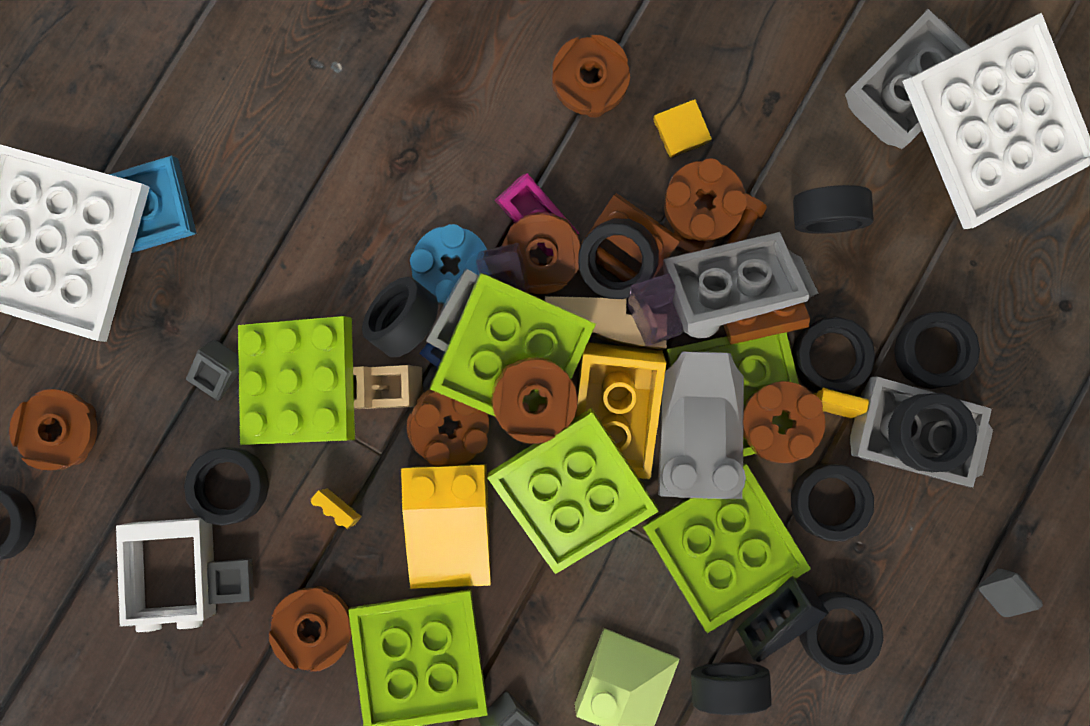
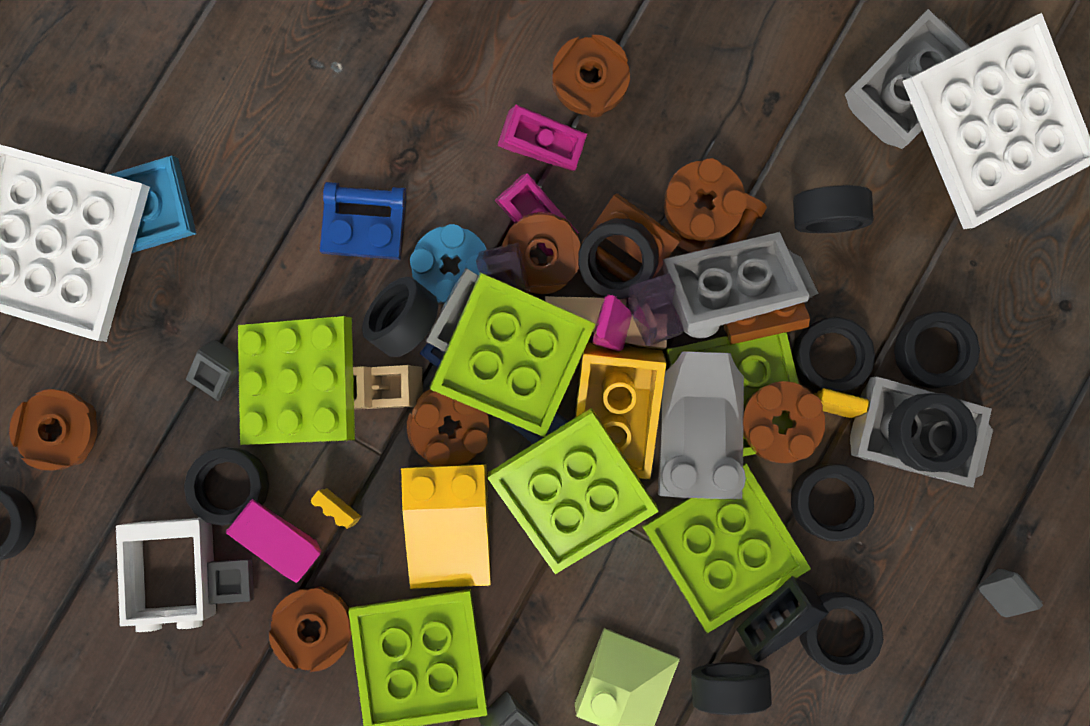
dark orange plate [491,357,577,444] -> none
yellow piece [653,99,712,158] -> none
none -> dark pink slope [226,499,321,583]
none -> blue plate [320,182,406,260]
none -> dark pink slope [497,105,587,171]
none -> dark pink slope [592,295,632,351]

